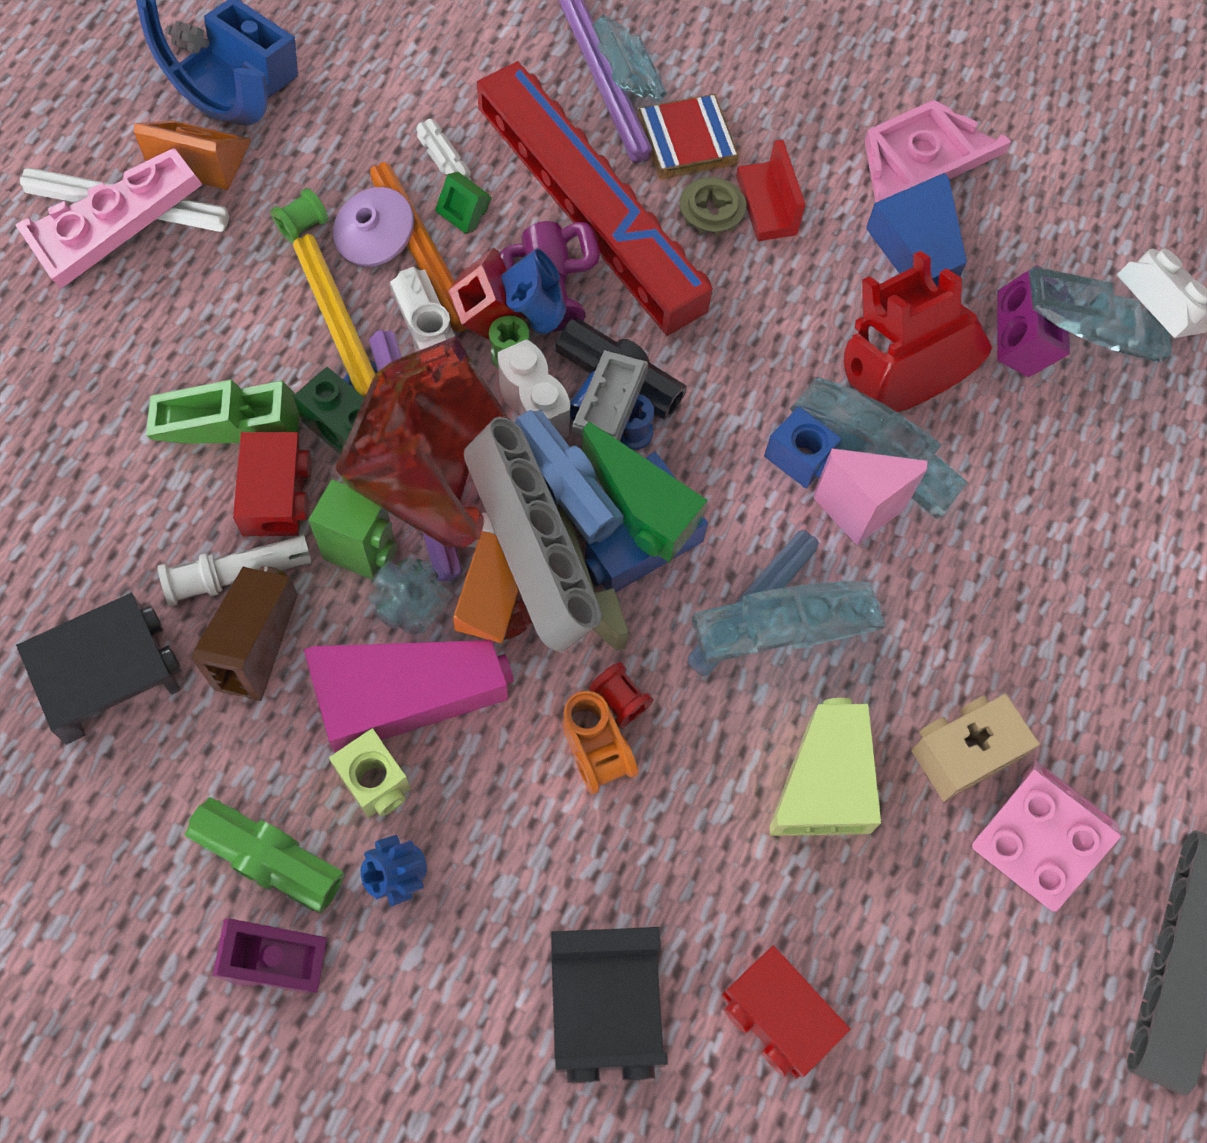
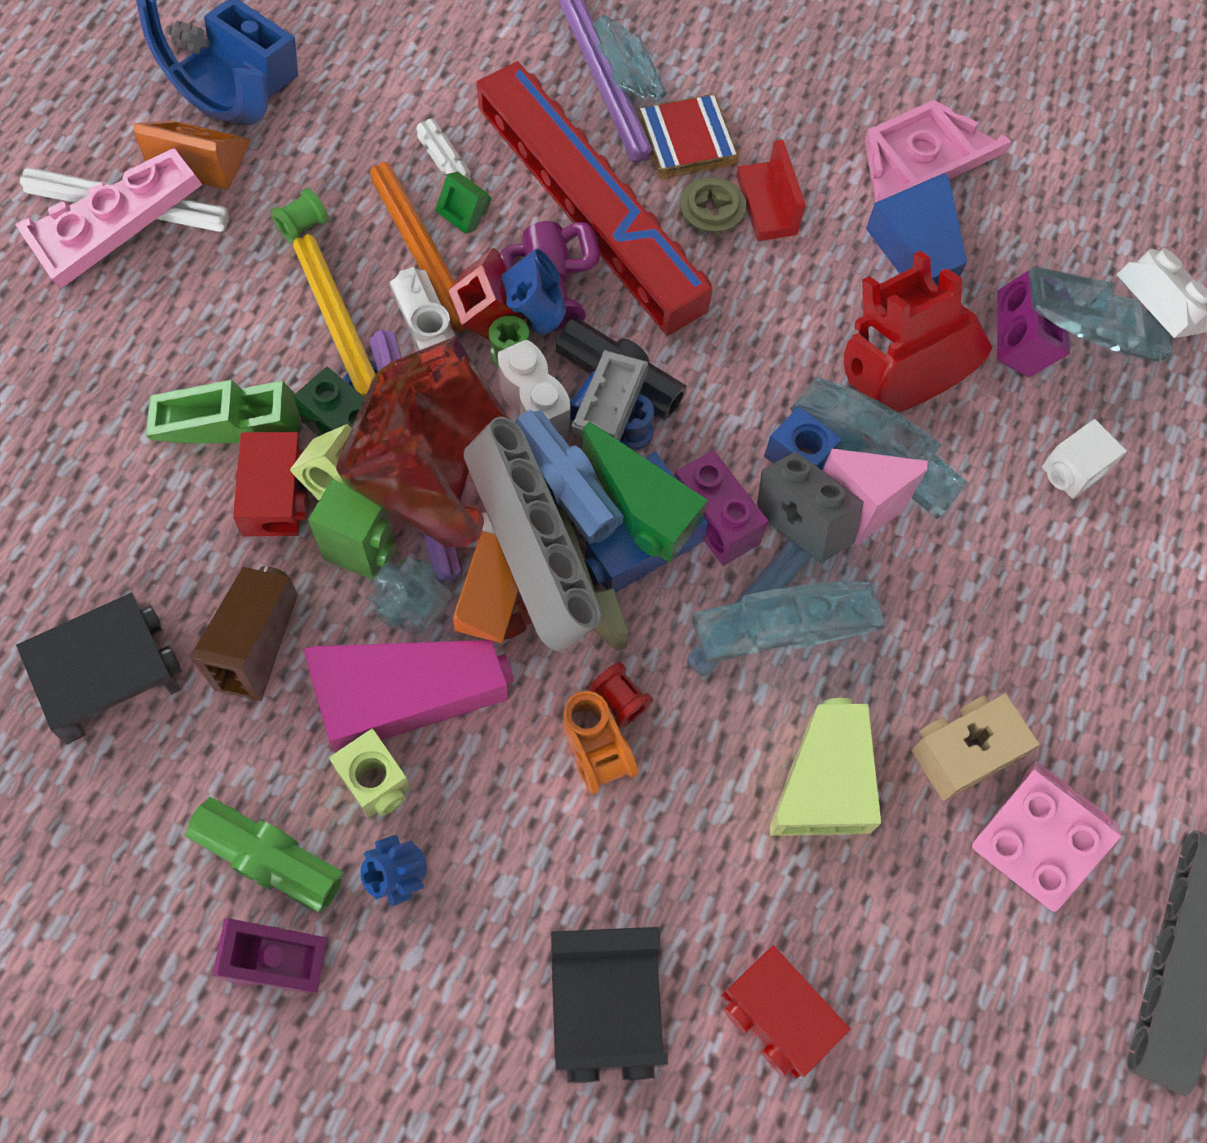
white pin [158,534,312,607] -> none
lavender dish [333,187,414,267] -> none
none -> yellowish green brick [290,424,379,500]
none -> magenta brick [674,450,769,566]
none -> dark grey brick [757,451,863,563]
none -> white brick [1042,419,1127,499]

